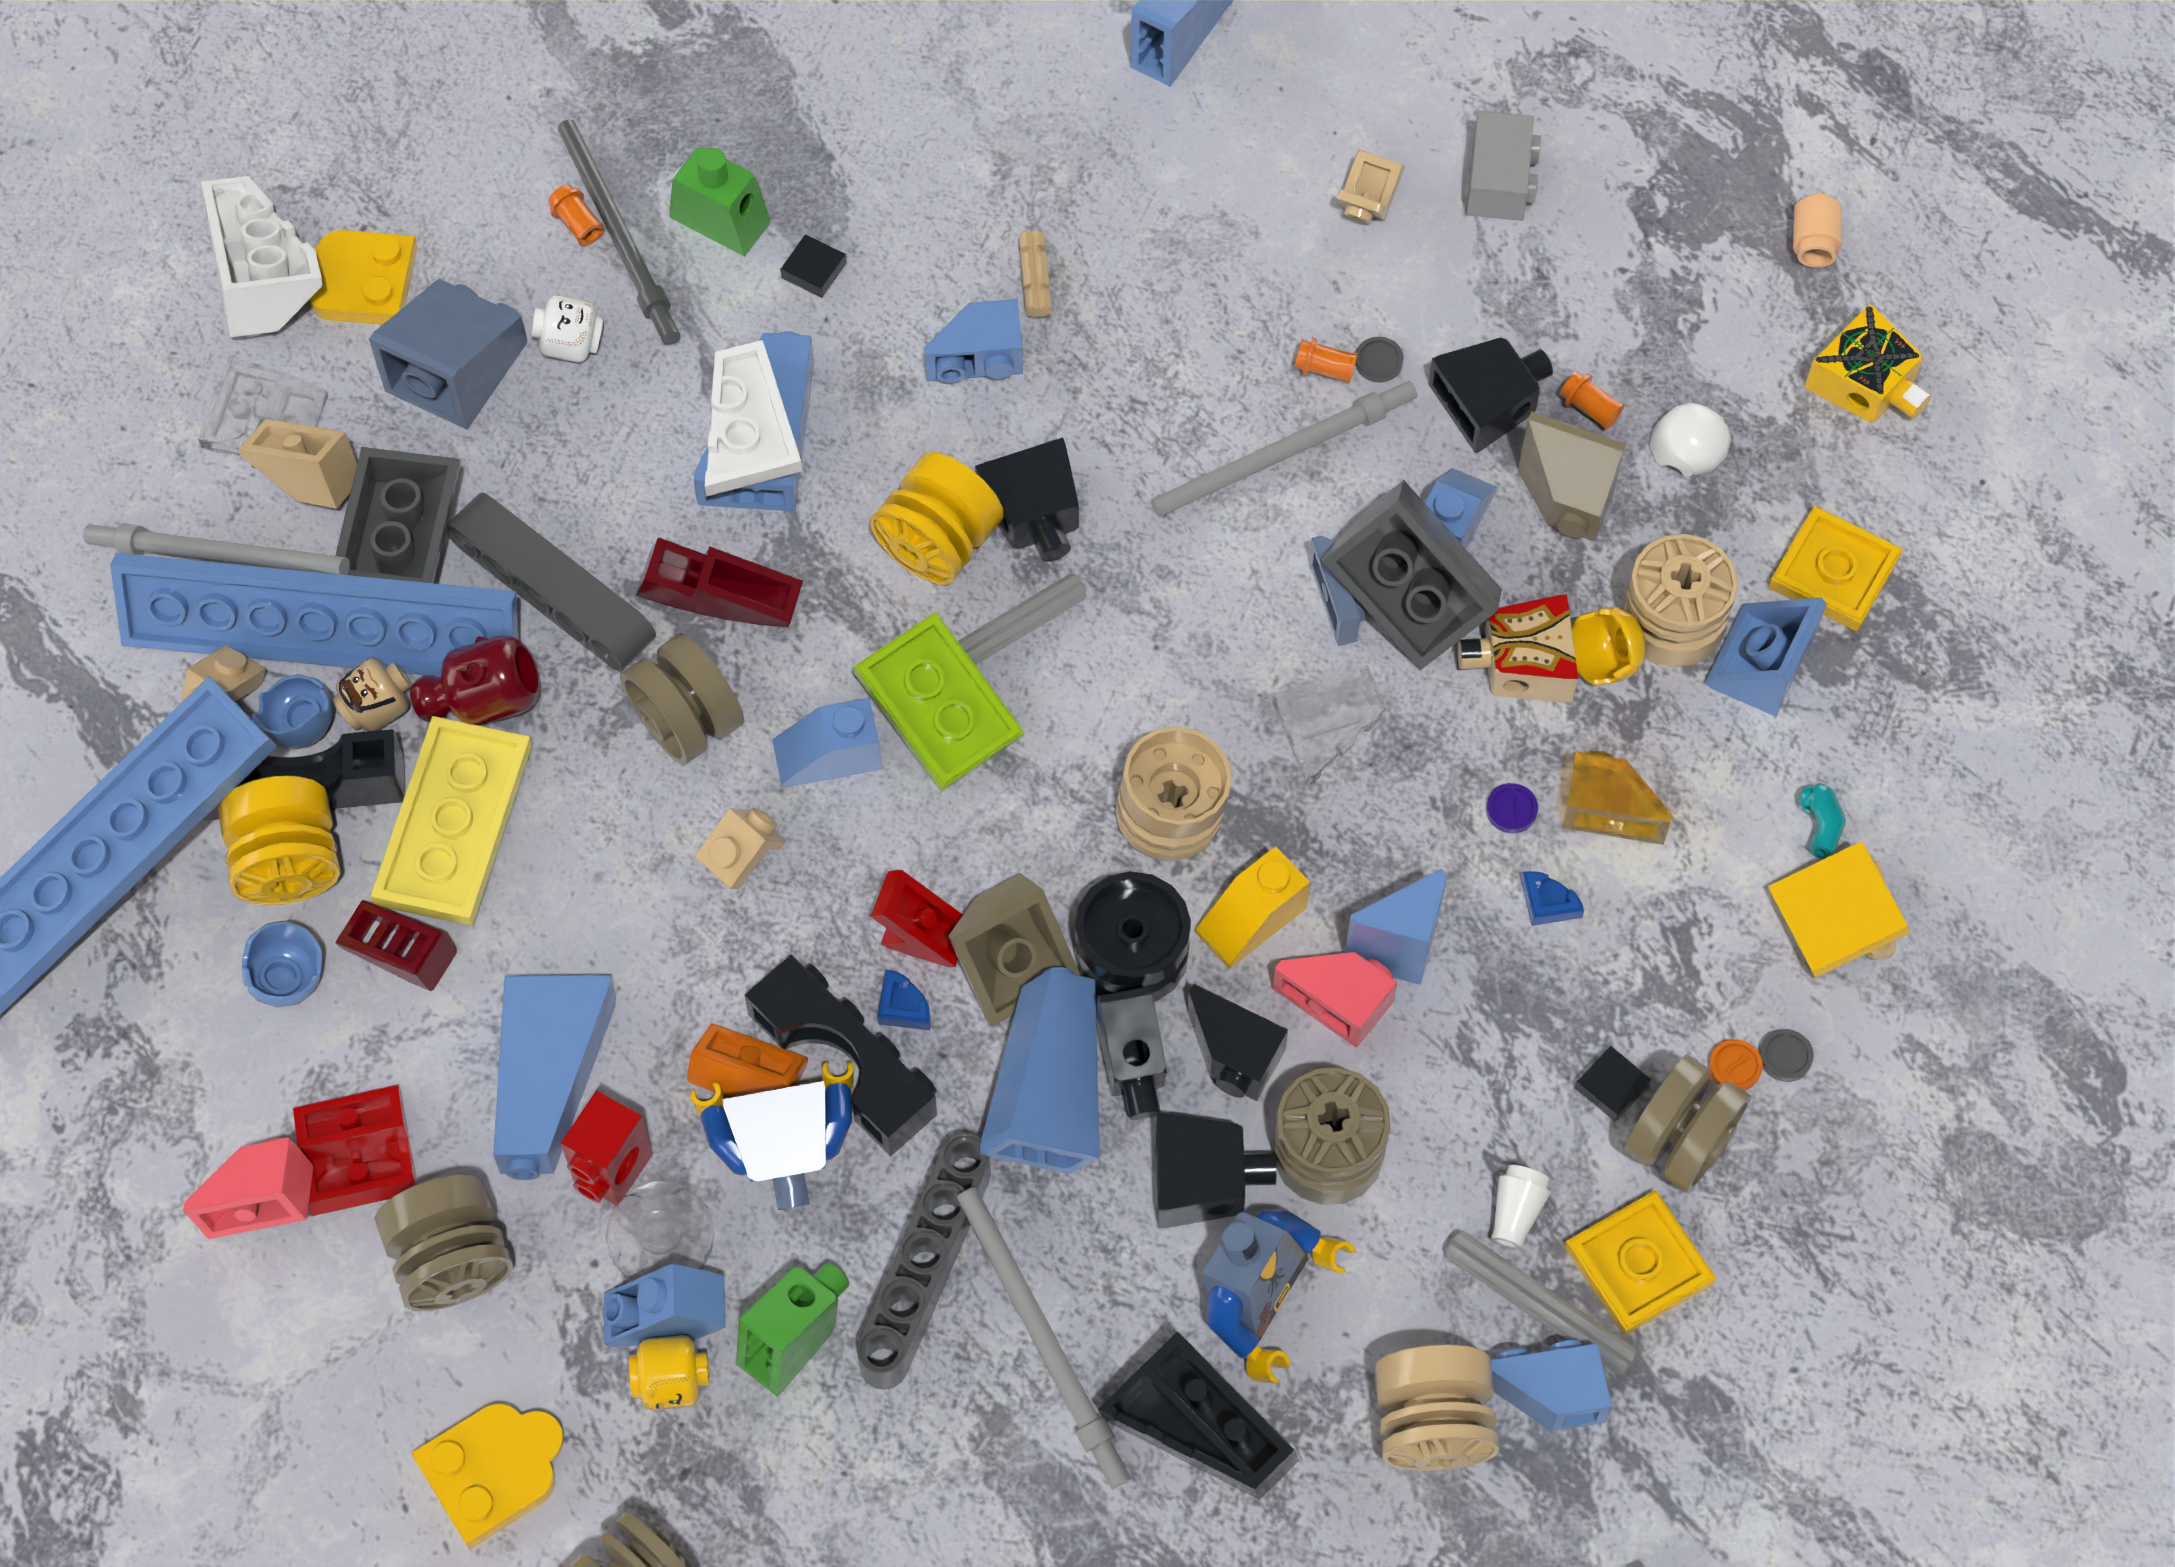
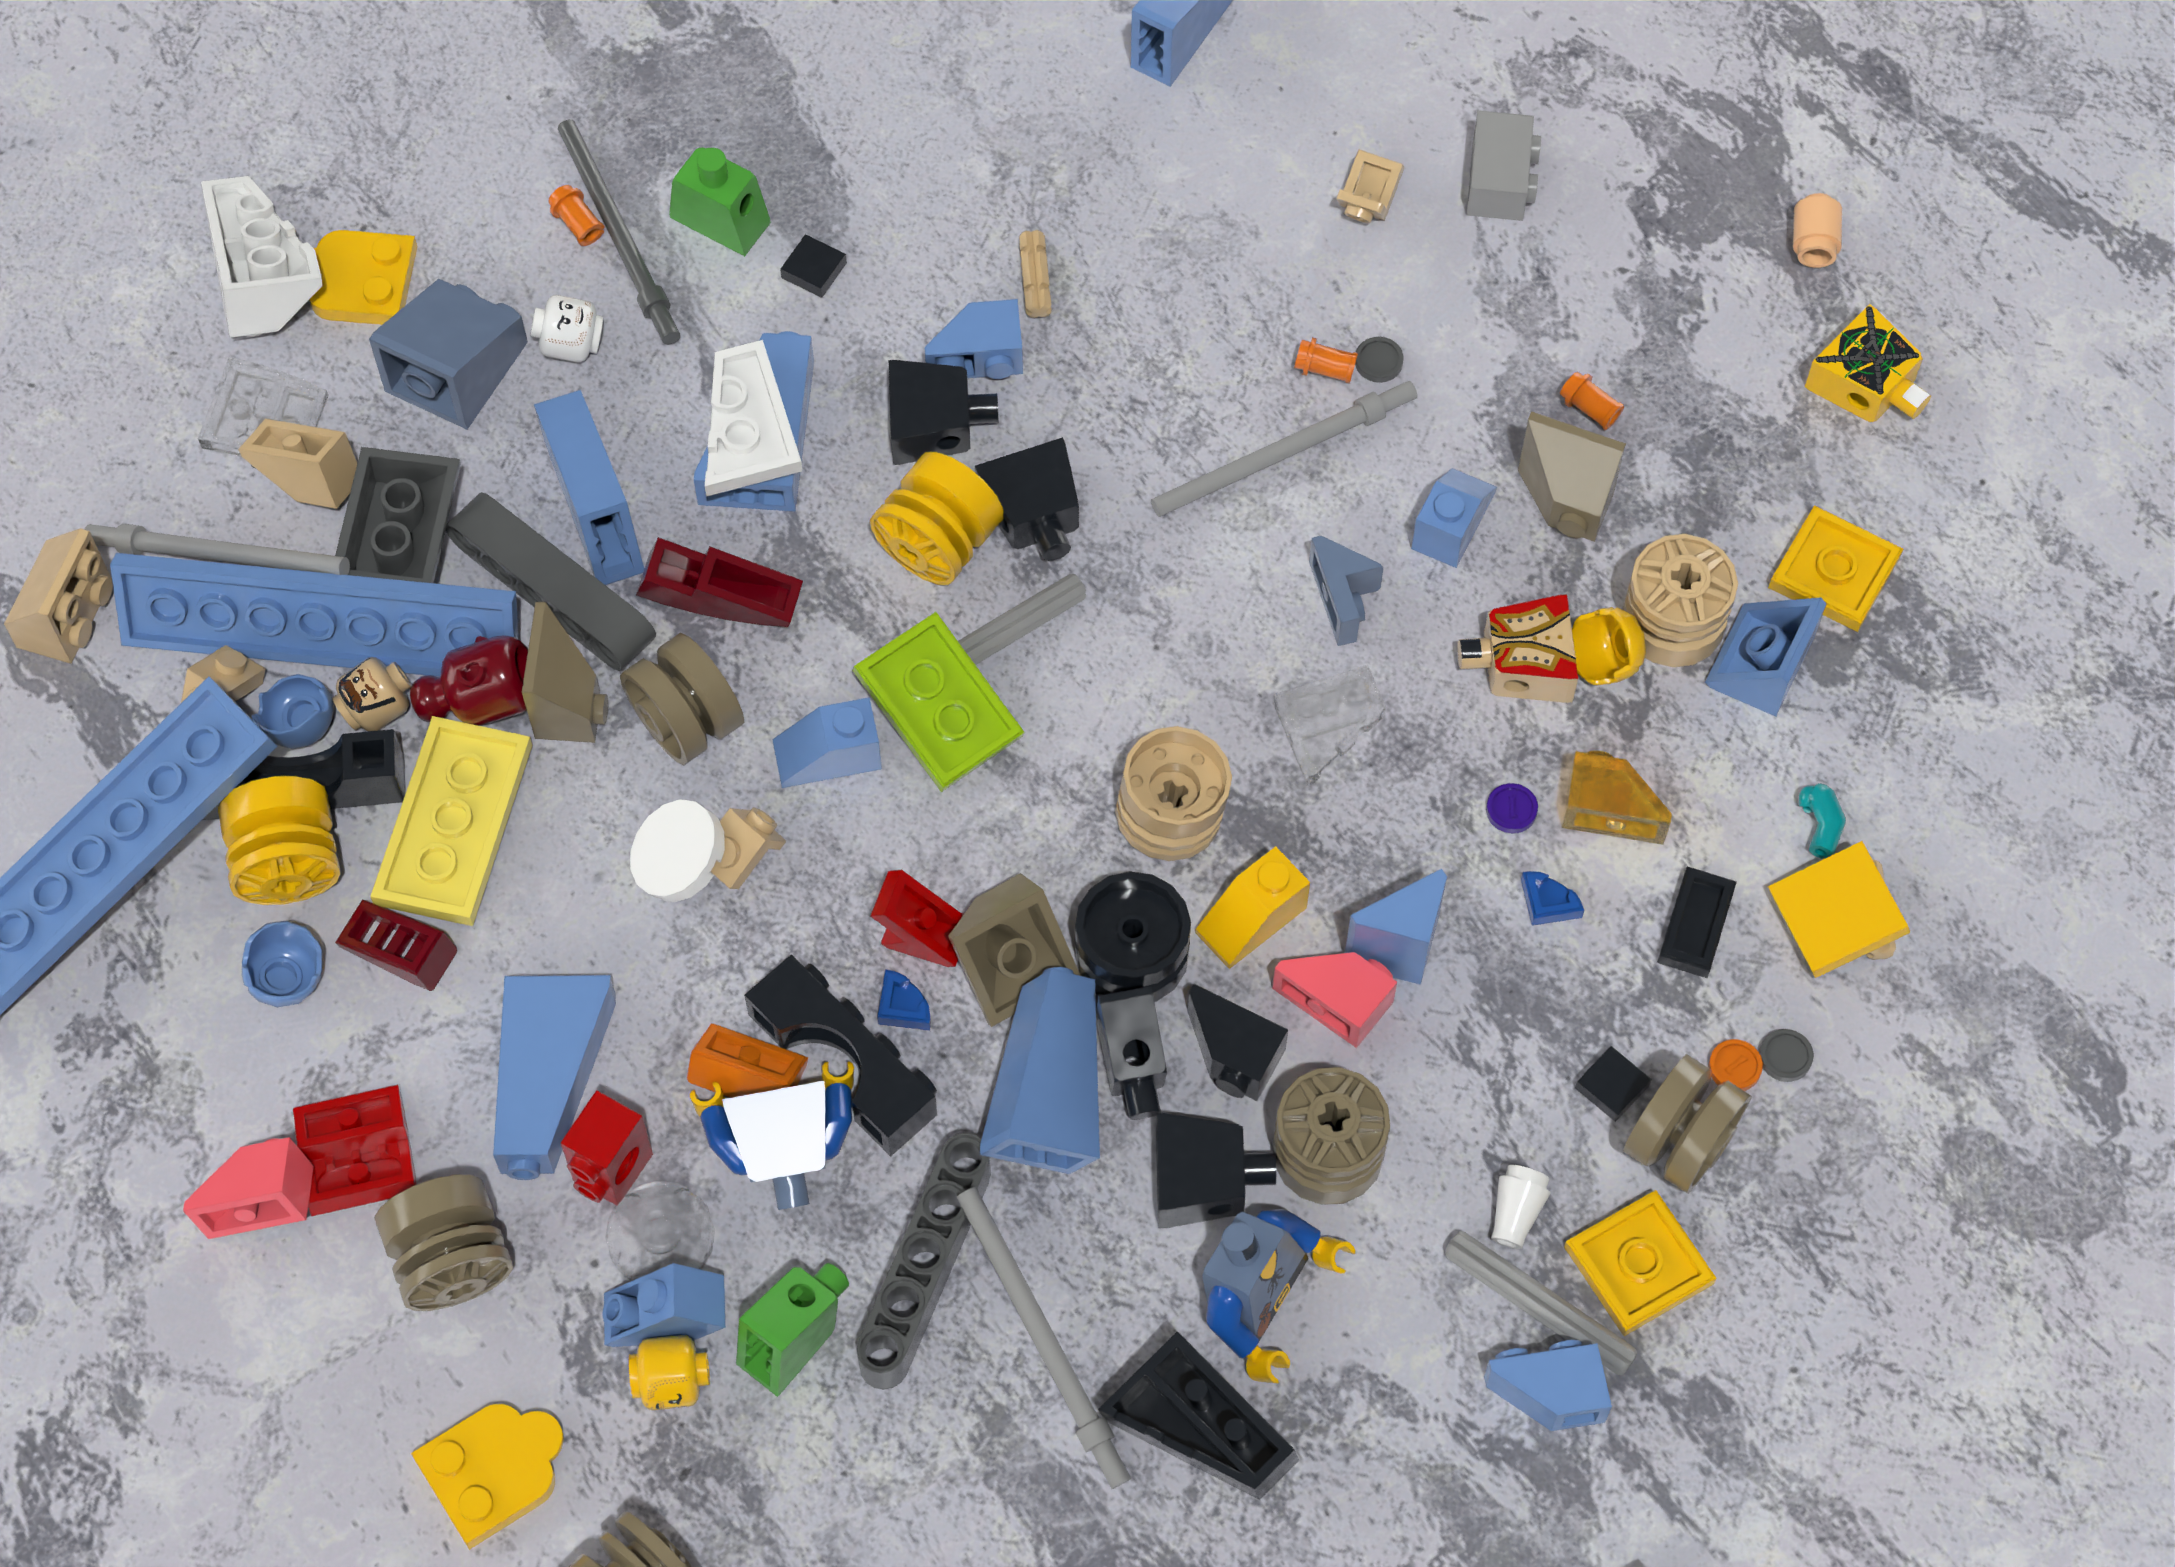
dark grey slope [1322,480,1502,670] -> none
tan wheel [1375,1345,1499,1471] -> none
black torso [1428,337,1553,454] -> none
white hair [1649,403,1731,477] -> none
none -> tan slope [4,528,113,664]
none -> dark tan slope [522,602,608,743]
none -> medium blue slope [534,390,644,585]
none -> white tile [630,799,725,902]
none -> black torso [888,360,999,465]
none -> black tile [1657,866,1737,978]

